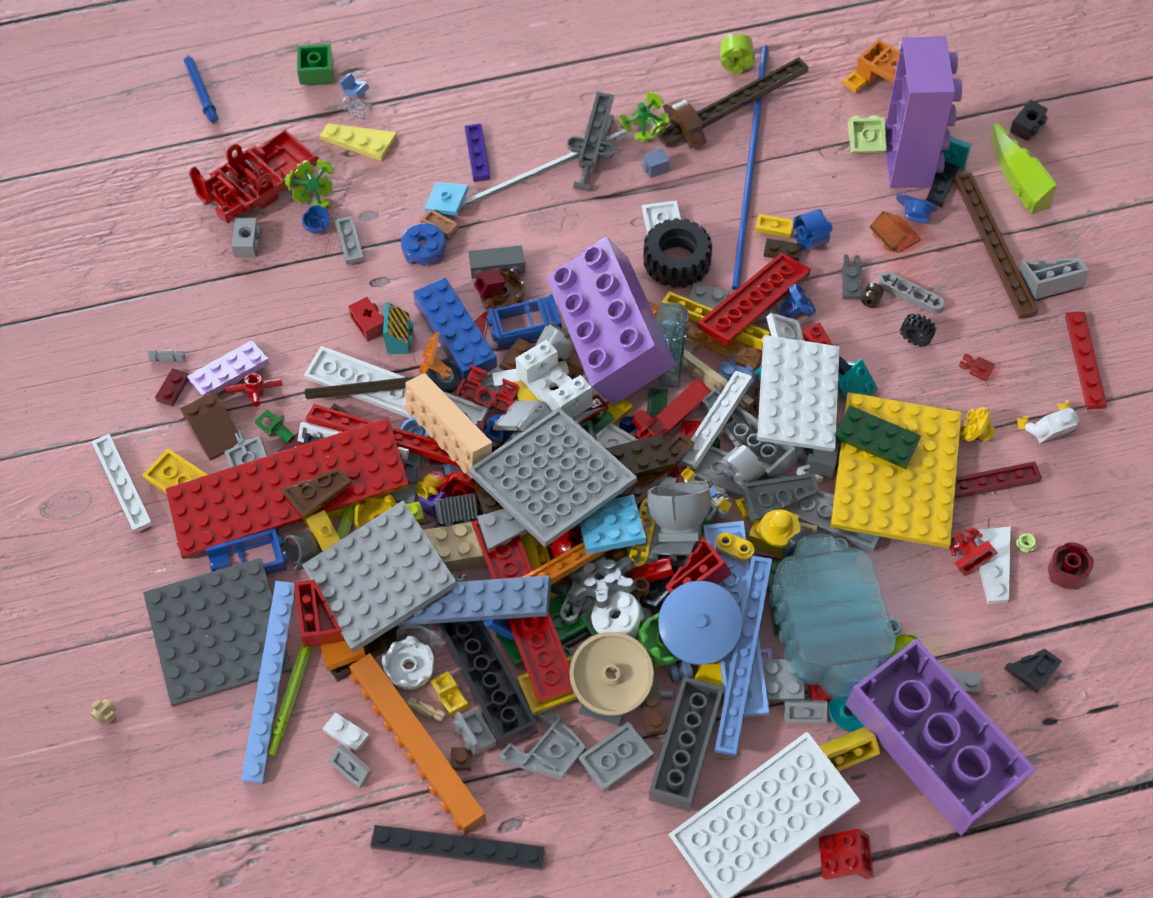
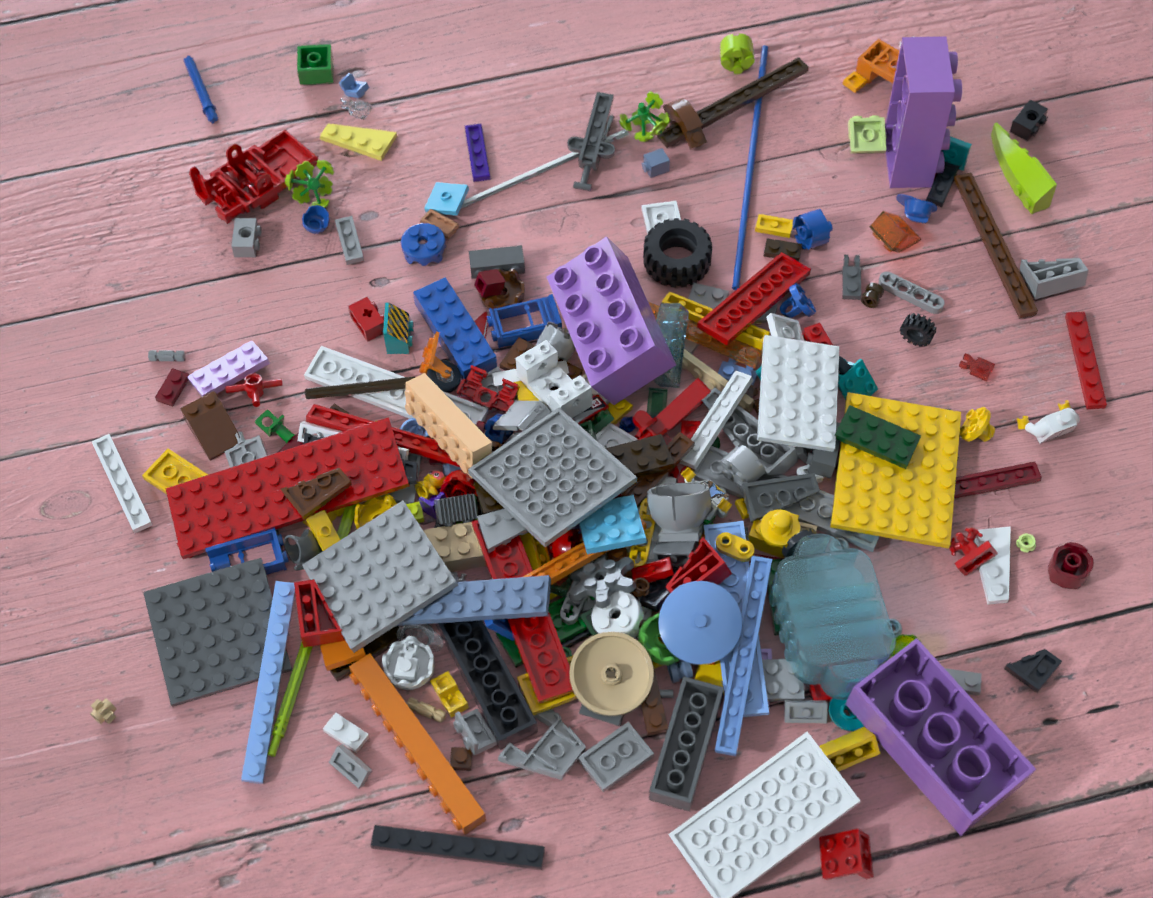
none -> white plate [394,643,419,681]

